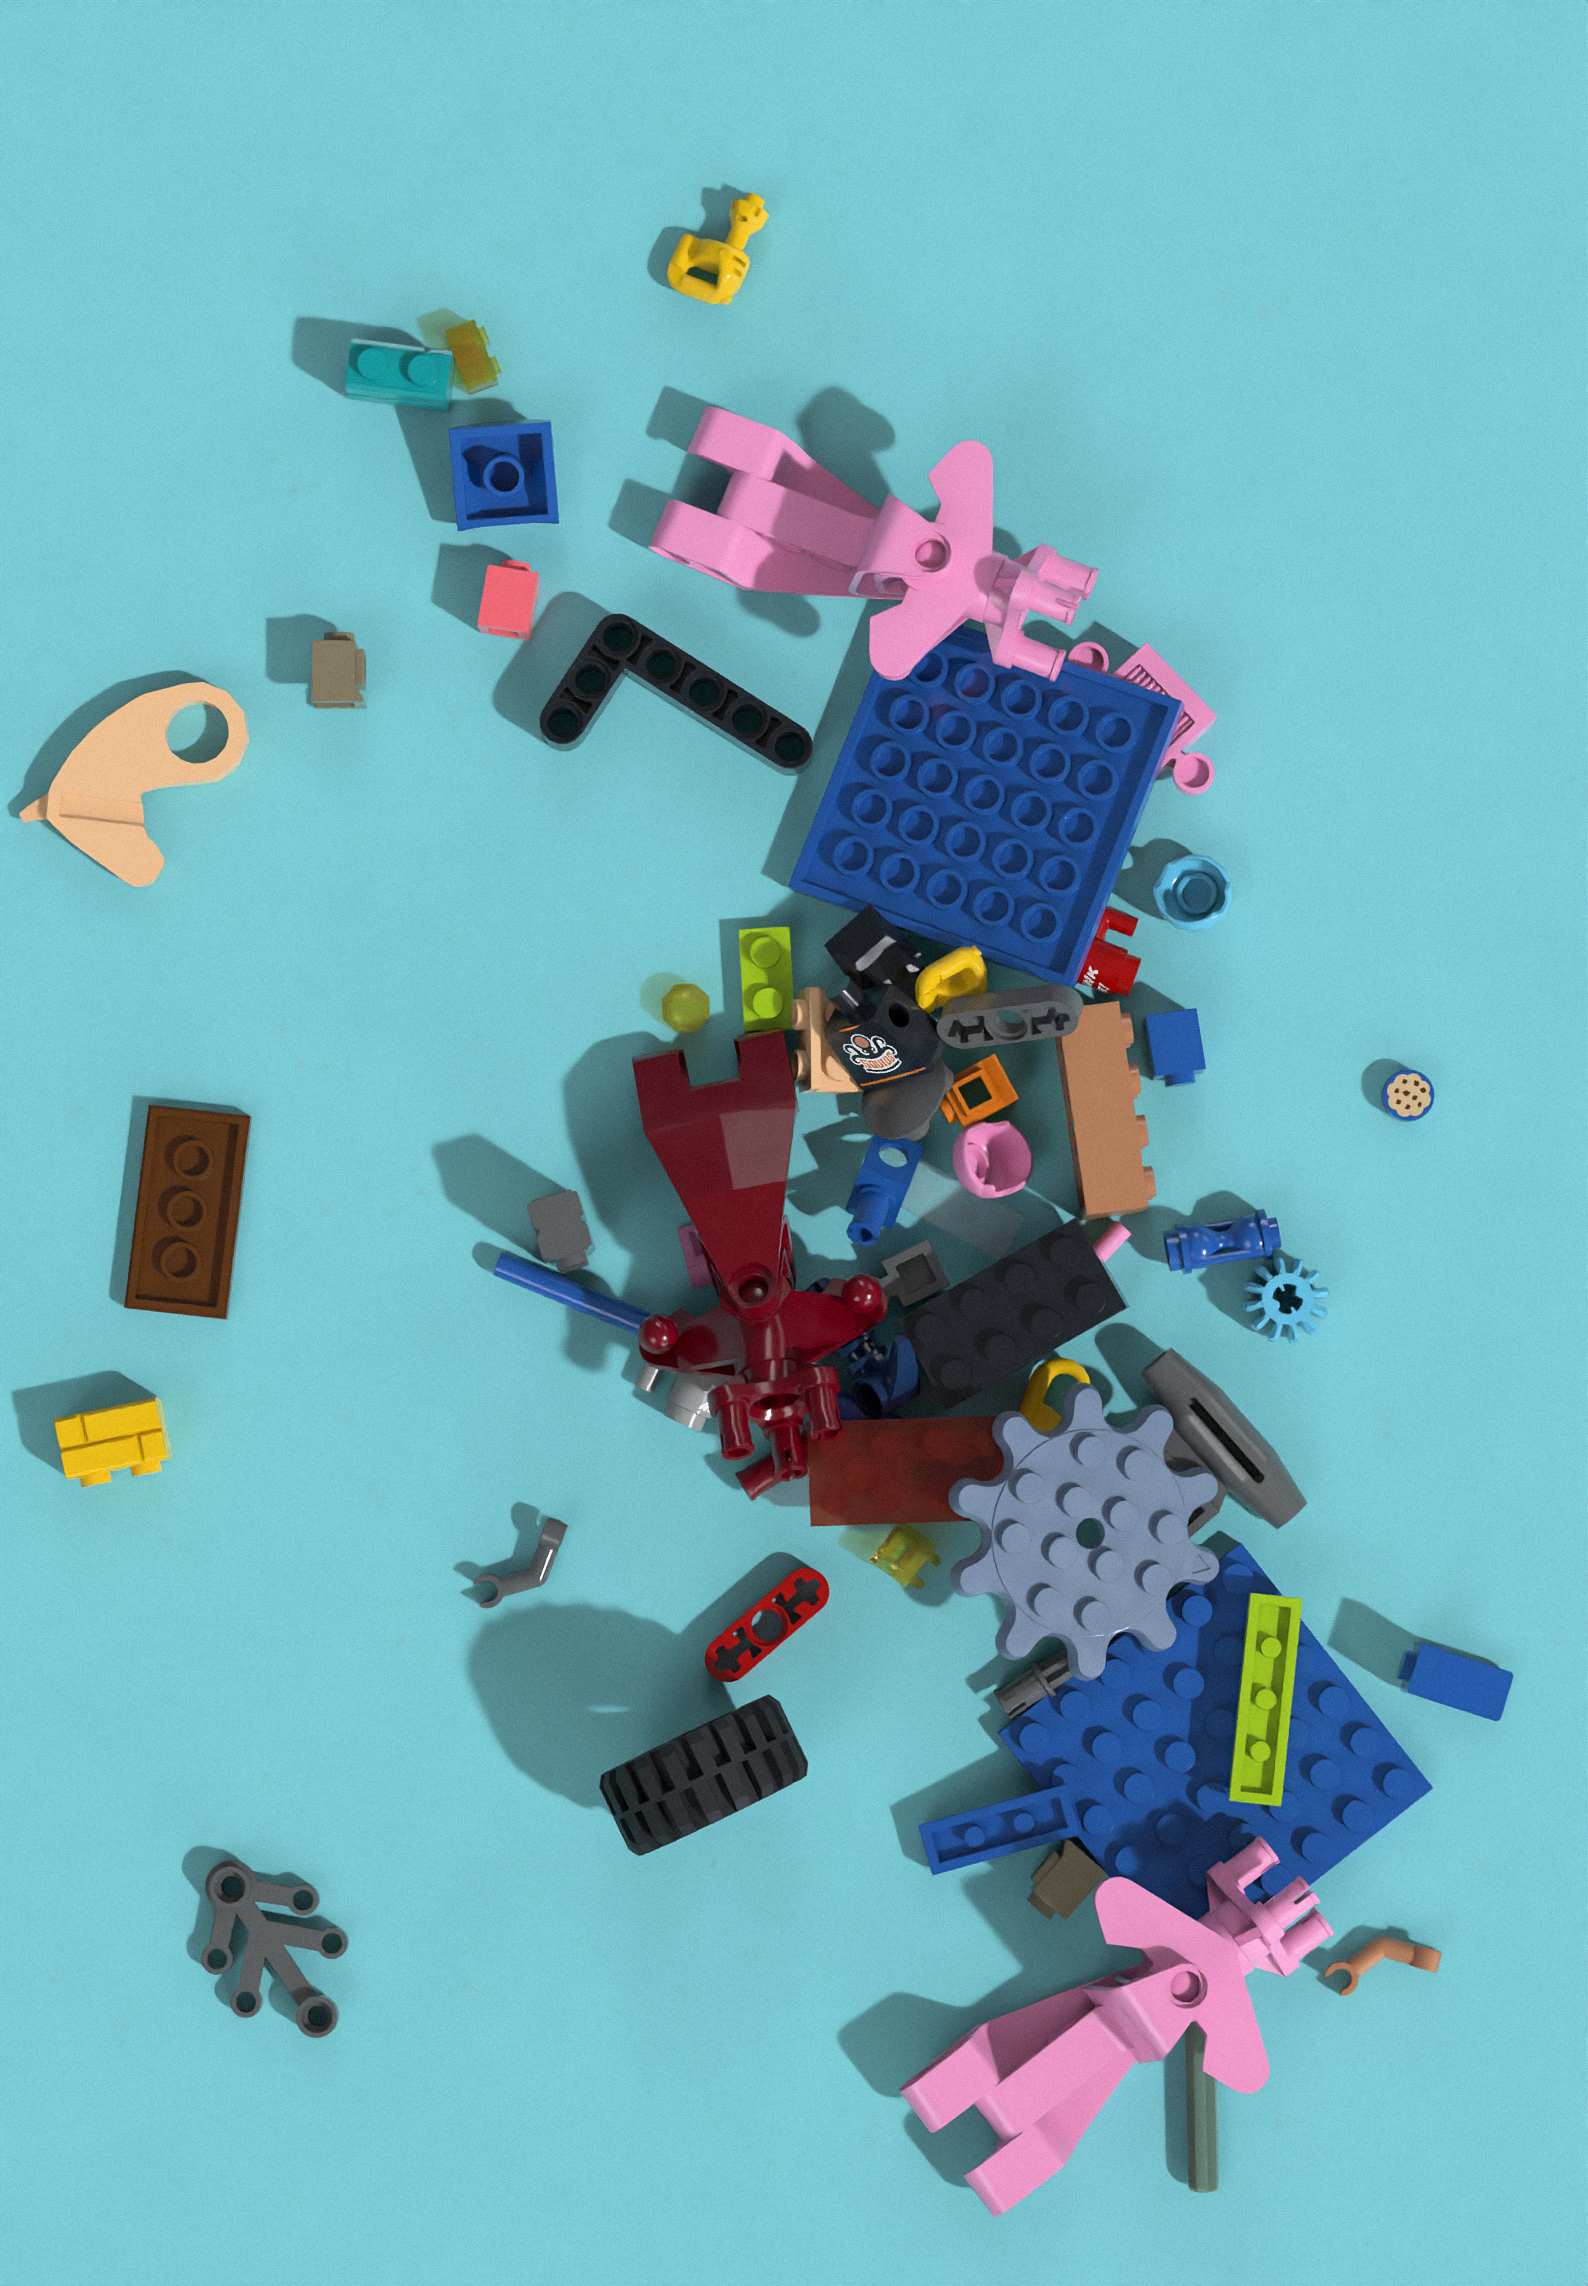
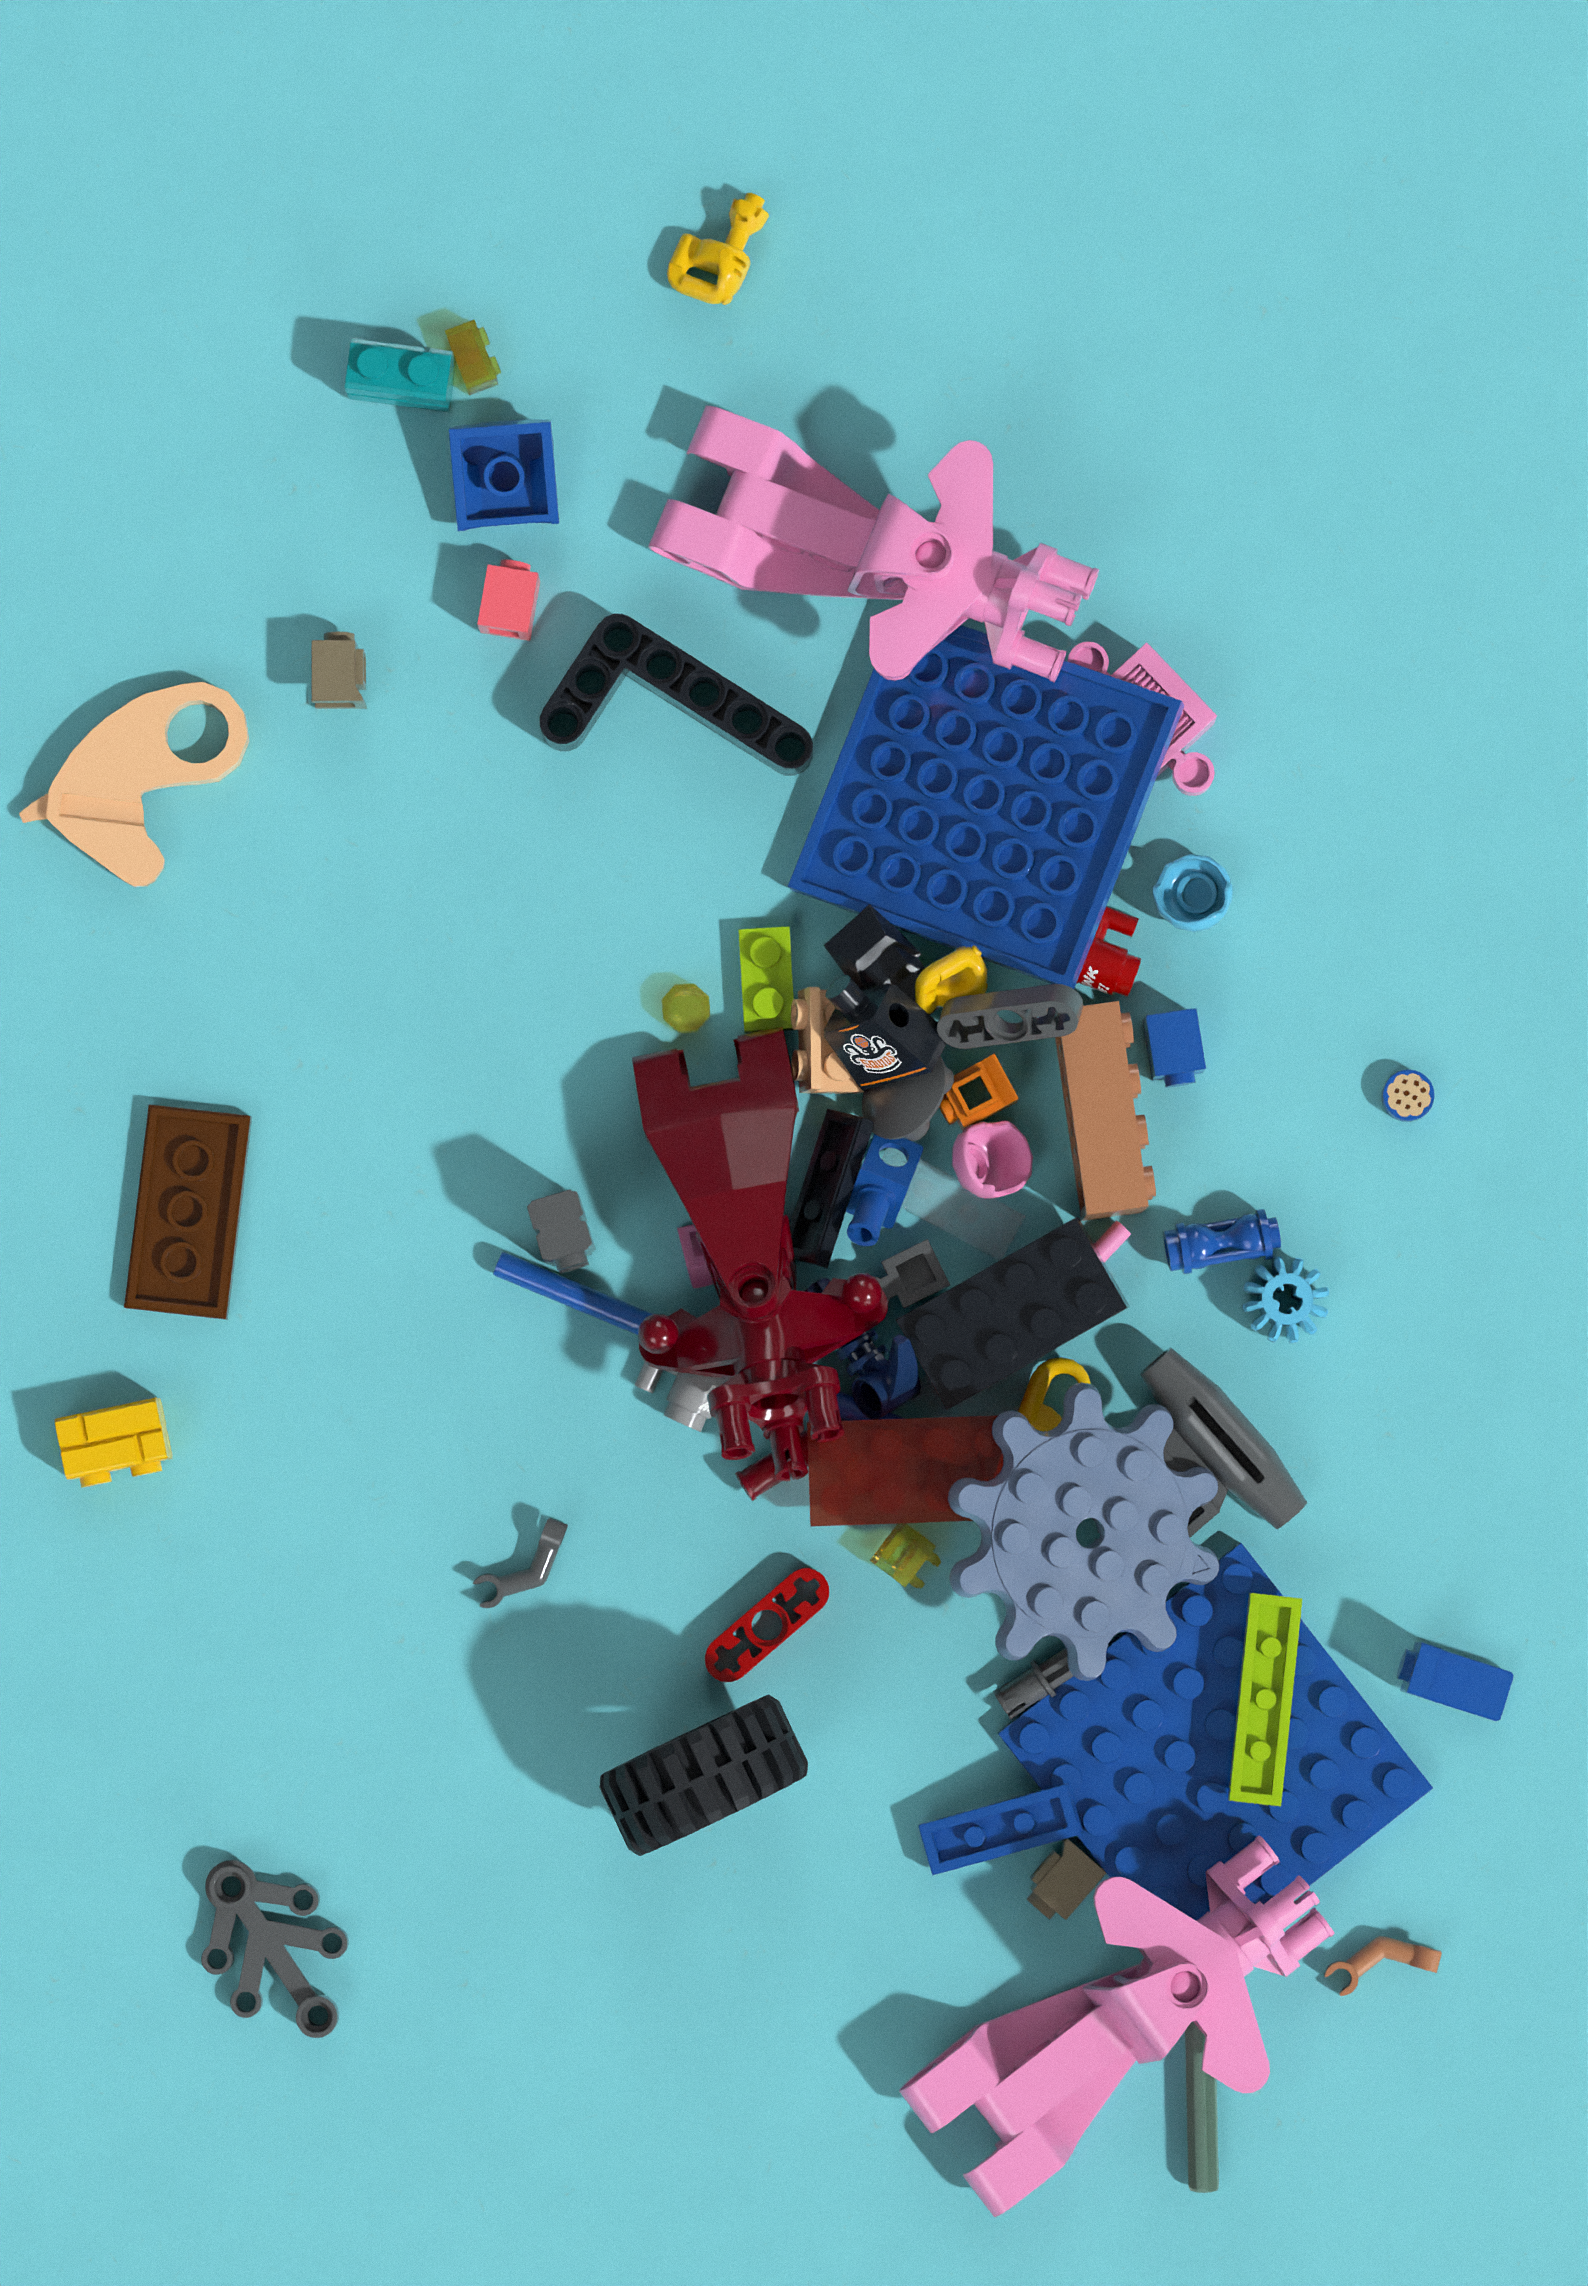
none -> black tile [789,1109,874,1269]

